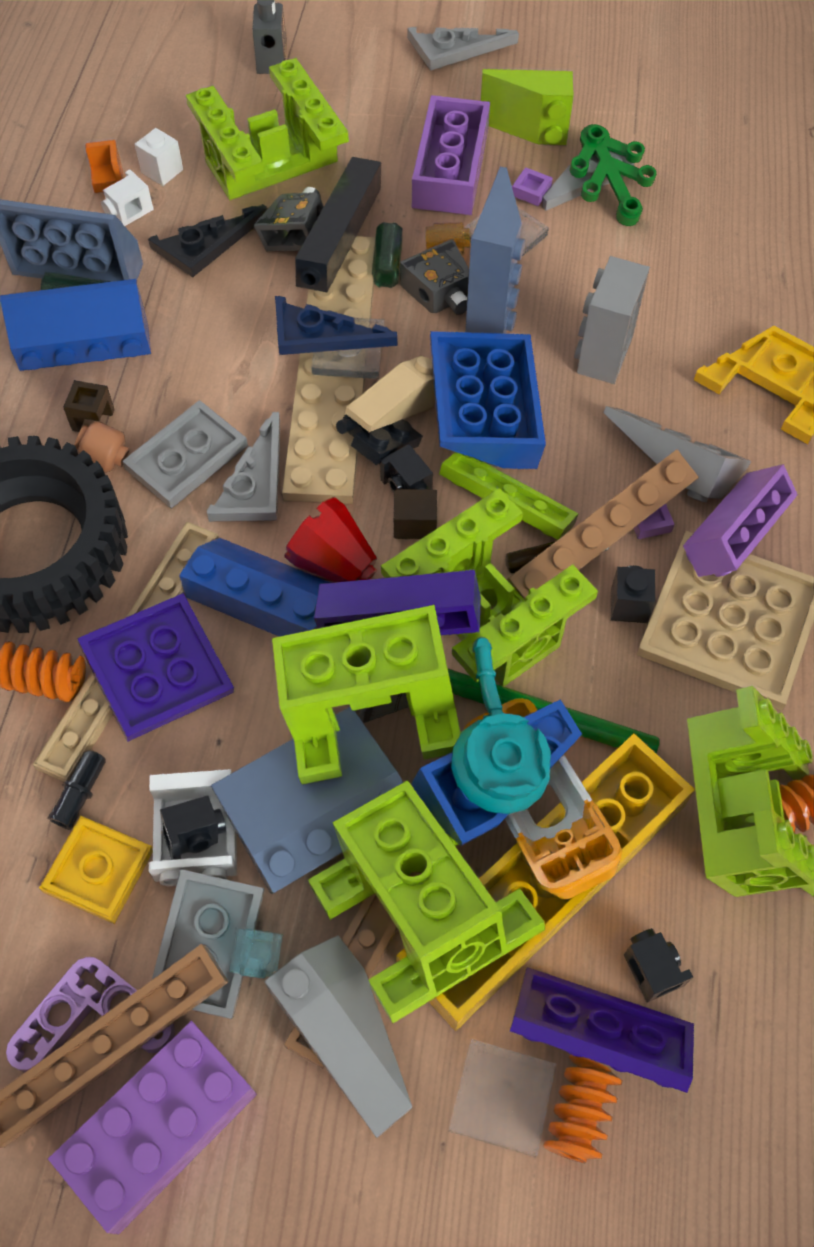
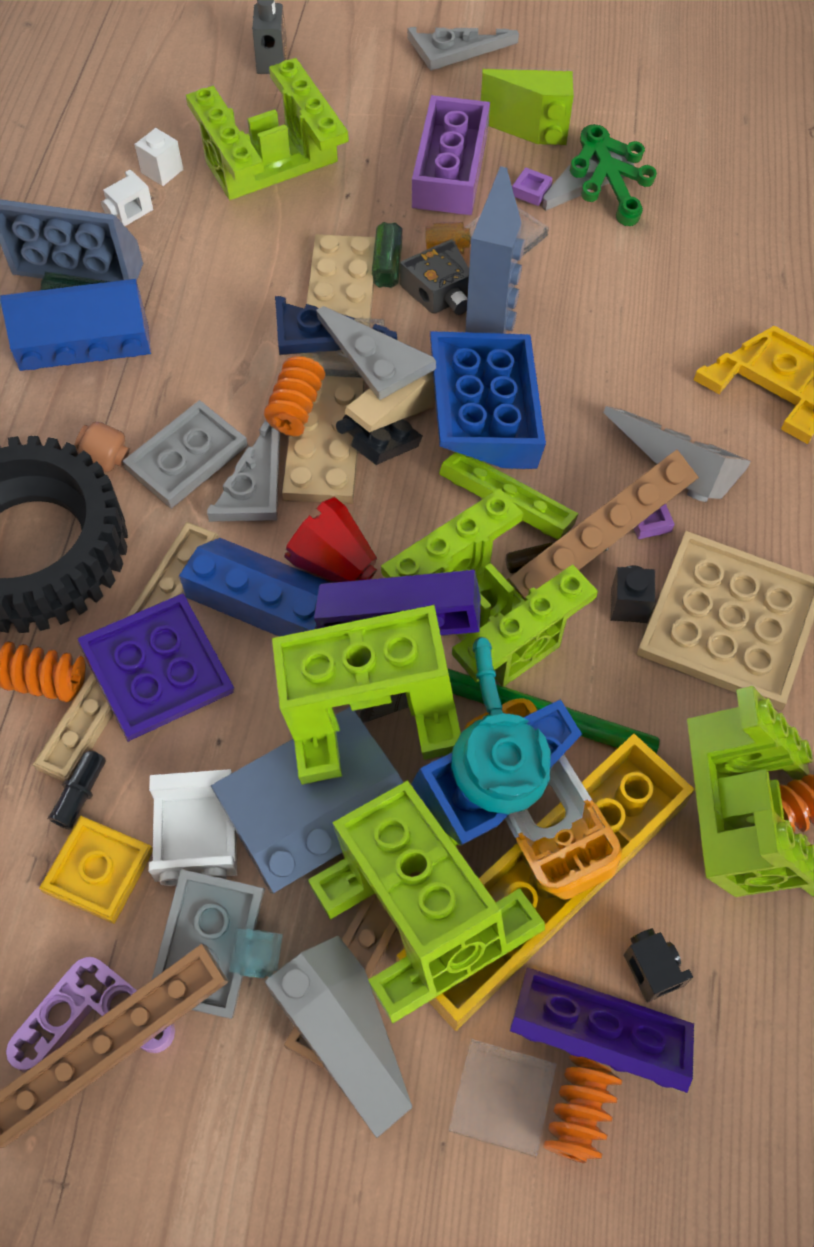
medium lavender brick [48,1020,257,1235] -> none
dark brown panel [63,380,115,432] -> none
orange panel [85,140,124,193] -> none
black wing [148,204,268,277] -> none
black brick [160,796,226,860] -> none
dark grey torso [254,187,324,251] -> none
black brick [295,157,381,293] -> none
black brick [380,444,433,493] -> none
dark brown panel [393,489,437,539] -> none
light grey brick [574,256,650,384] -> none
medium lavender brick [683,464,798,577] -> none
none -> orange piece [264,356,326,436]
none -> light grey wing [316,306,436,400]

